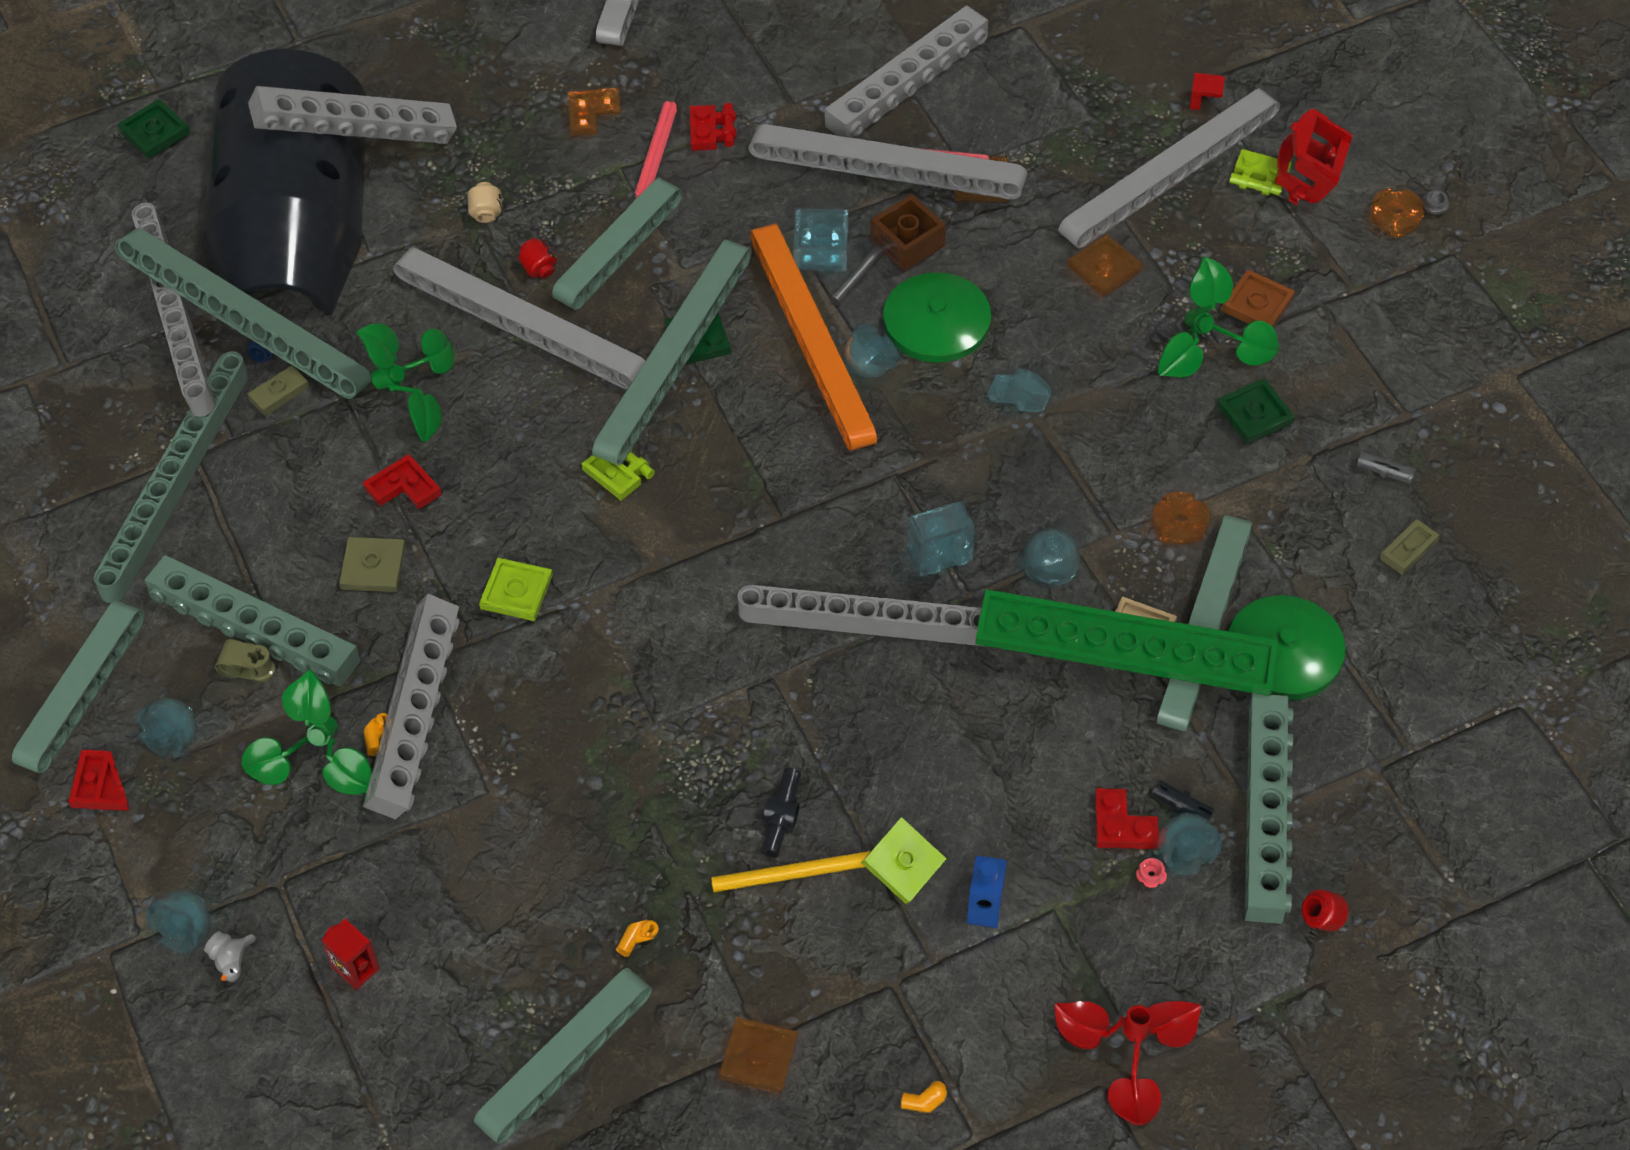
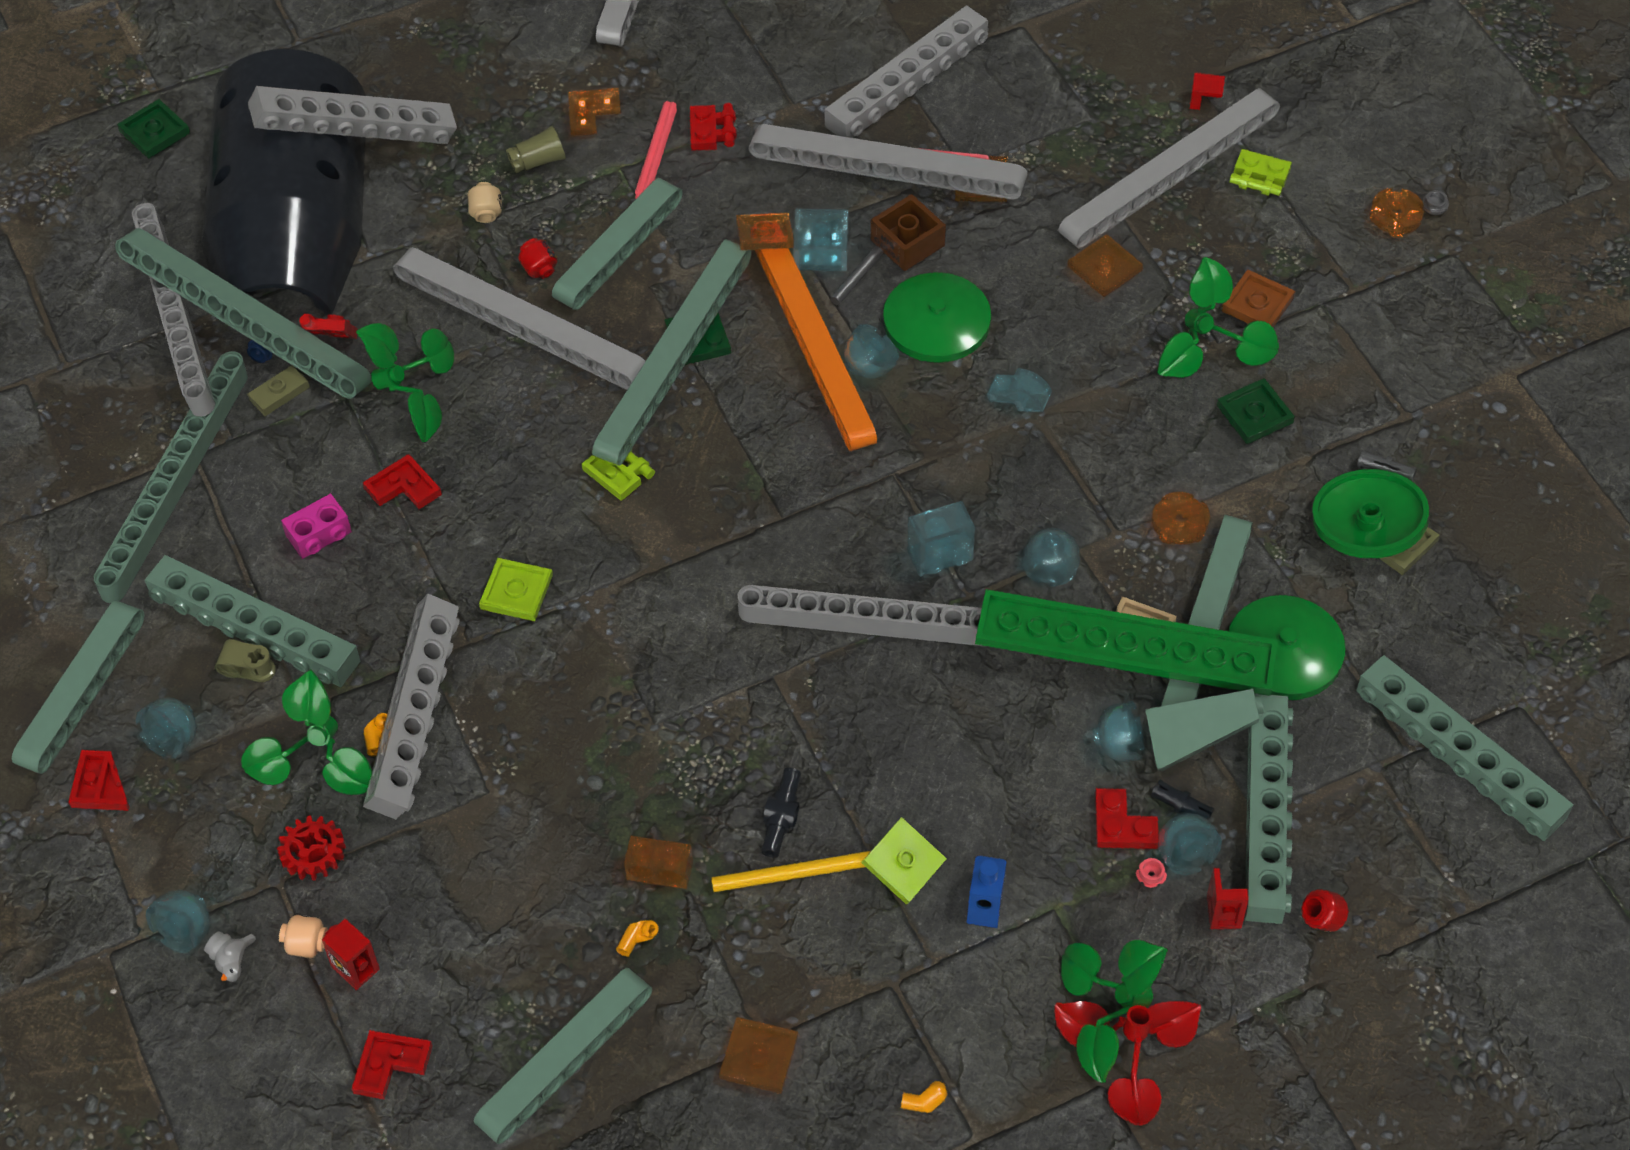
olive plate [339,537,406,592] -> none
red animal [1275,109,1353,206] -> none
none -> red gear [277,815,346,881]
none -> light nougat head [279,915,328,958]
none -> dark pink brick [281,494,352,559]
none -> red plate [299,314,358,339]
none -> red plate [352,1030,433,1100]
none -> olive plant [506,126,566,173]
none -> clear orange brick [624,836,693,889]
none -> clear orange plate [736,213,794,251]
none -> green plant [1061,940,1168,1083]
none -> clear light blue cylinder [1093,701,1144,762]
none -> sand green slope [1145,689,1264,772]
none -> red panel [1207,868,1249,929]
none -> green dish [1313,469,1429,558]
none -> sand green brick [1356,655,1574,841]

